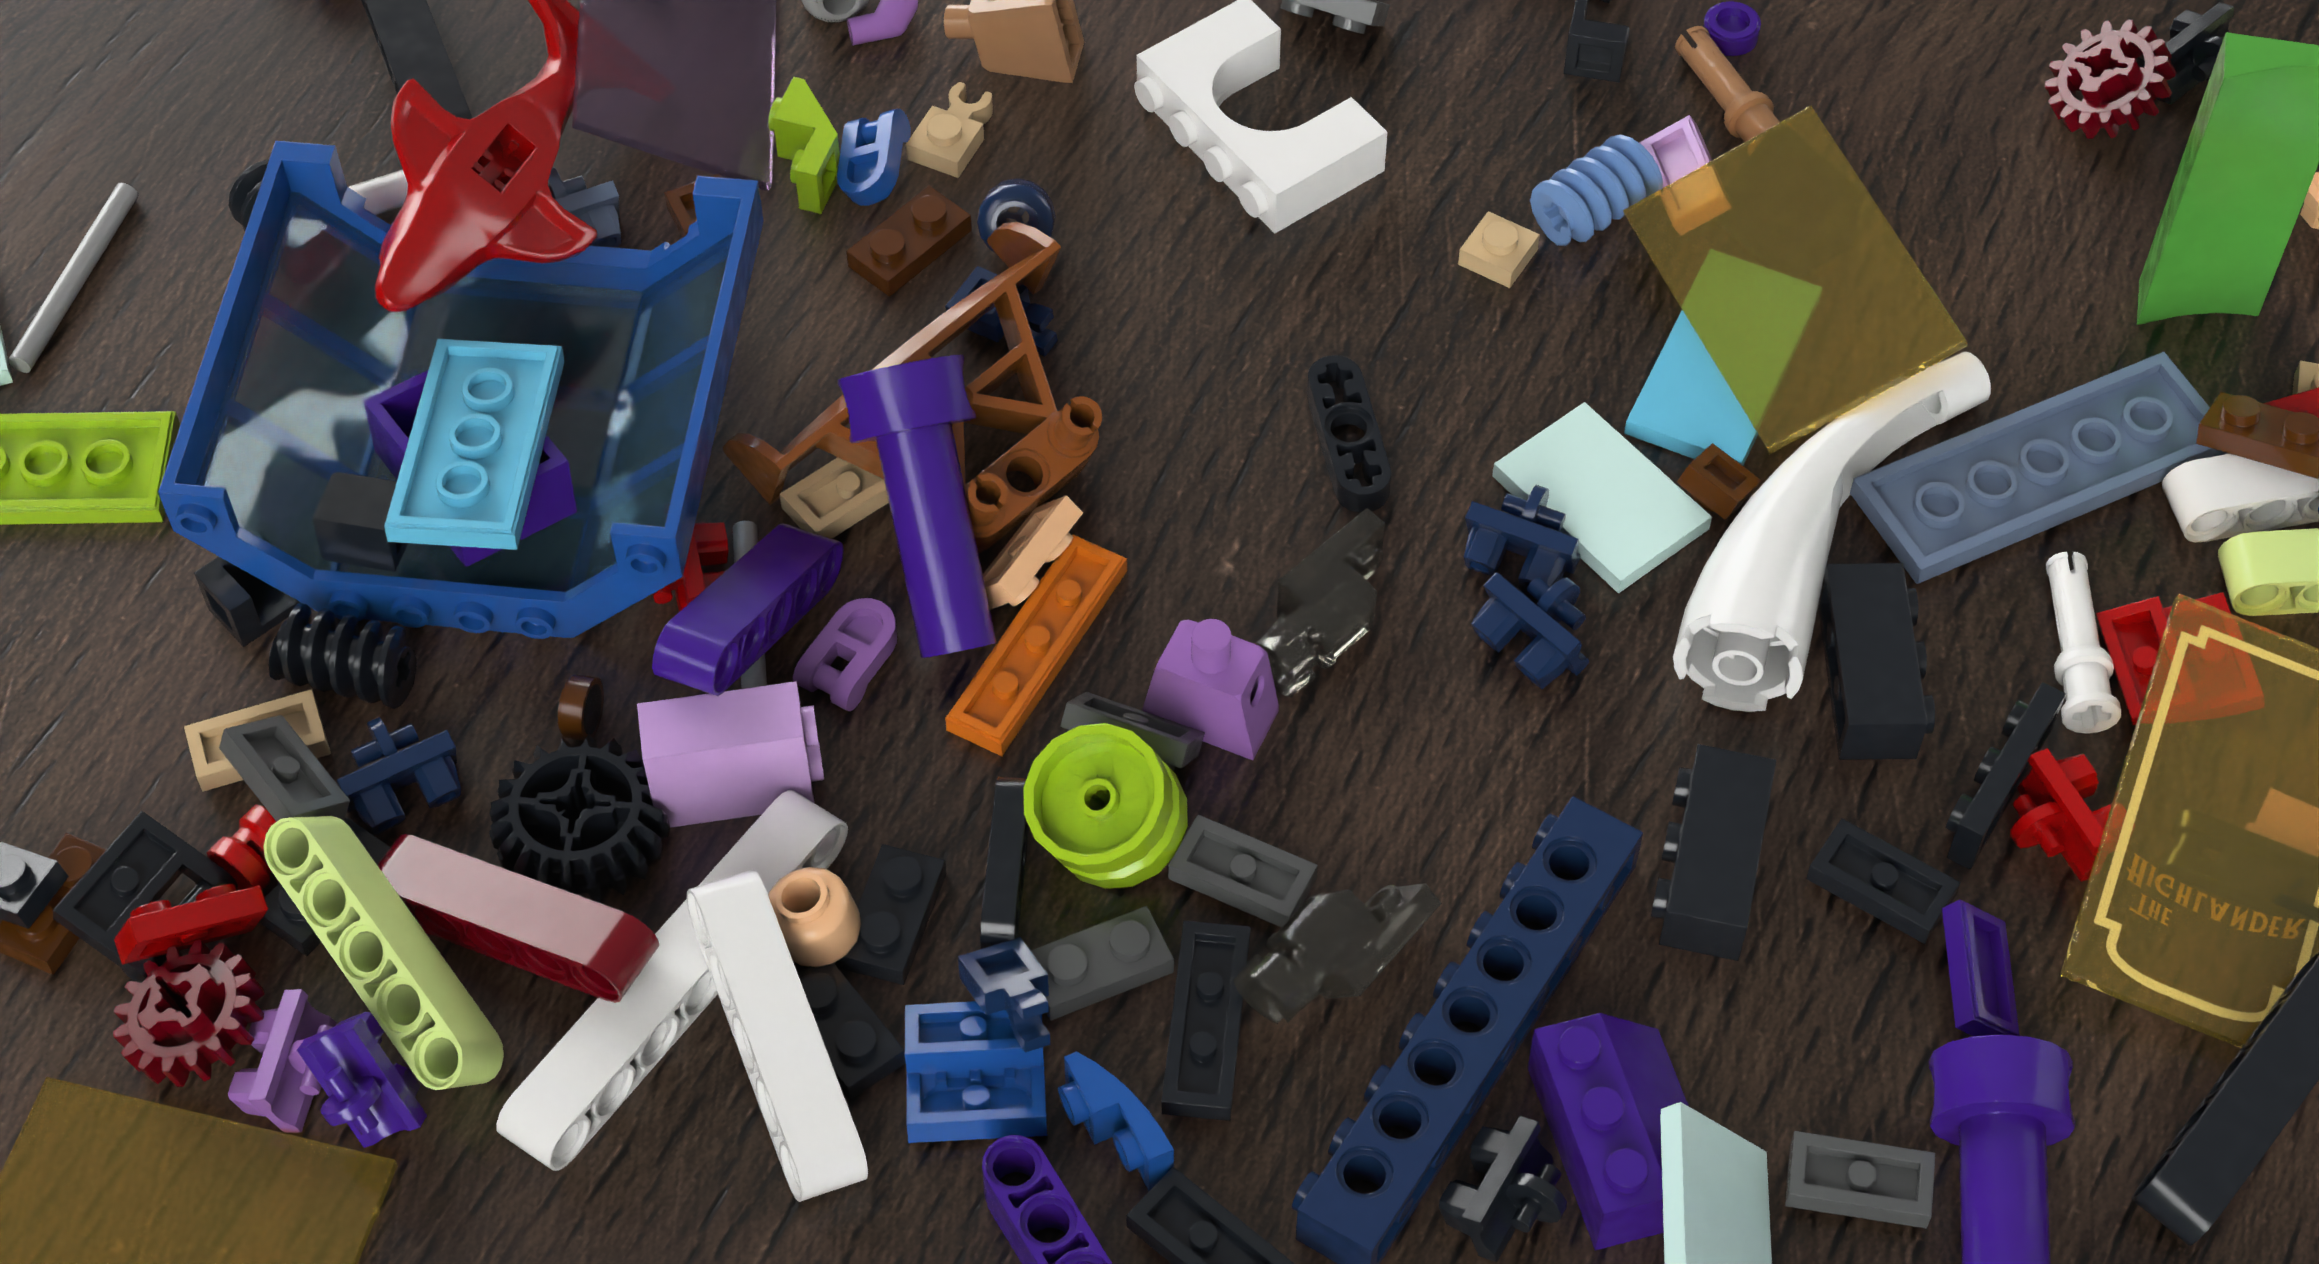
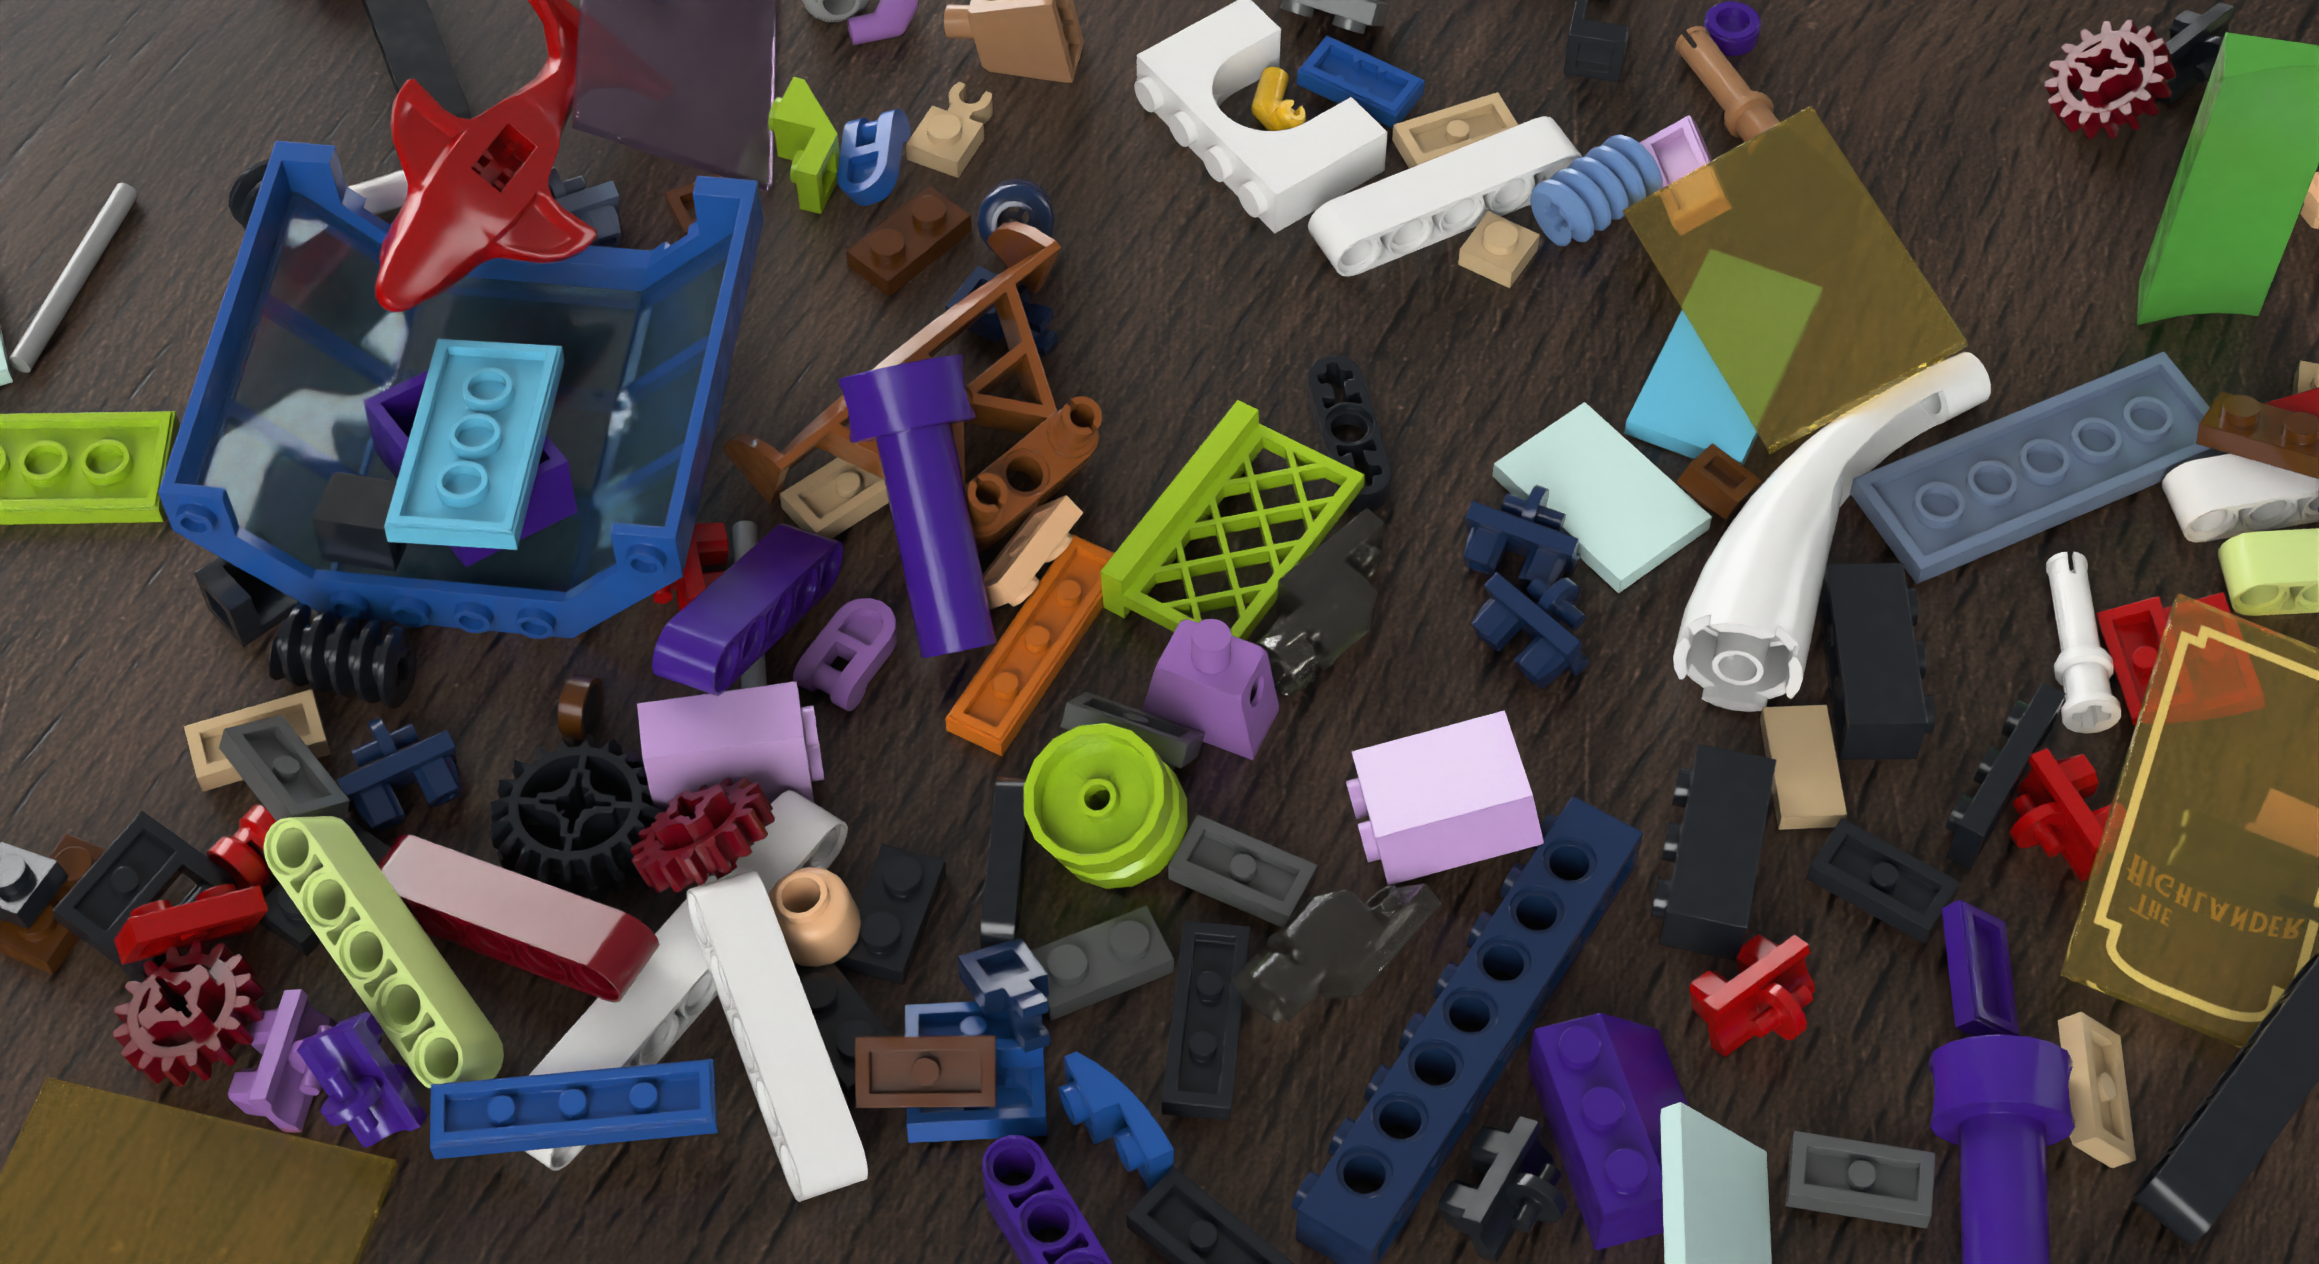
none -> blue tile [430,1059,718,1159]
none -> dark red gear [631,777,775,893]
none -> reddish brown plate [855,1035,997,1108]
none -> lime fence [1100,400,1364,641]
none -> yellow arm [1251,66,1306,131]
none -> blue plate [1297,36,1425,129]
none -> white beam [1308,116,1582,277]
none -> brick [1346,710,1544,886]
none -> tan plate [1392,92,1518,169]
none -> red hips [1689,934,1815,1057]
none -> tan tile [1760,705,1847,830]
none -> tan plate [2058,1012,2136,1168]

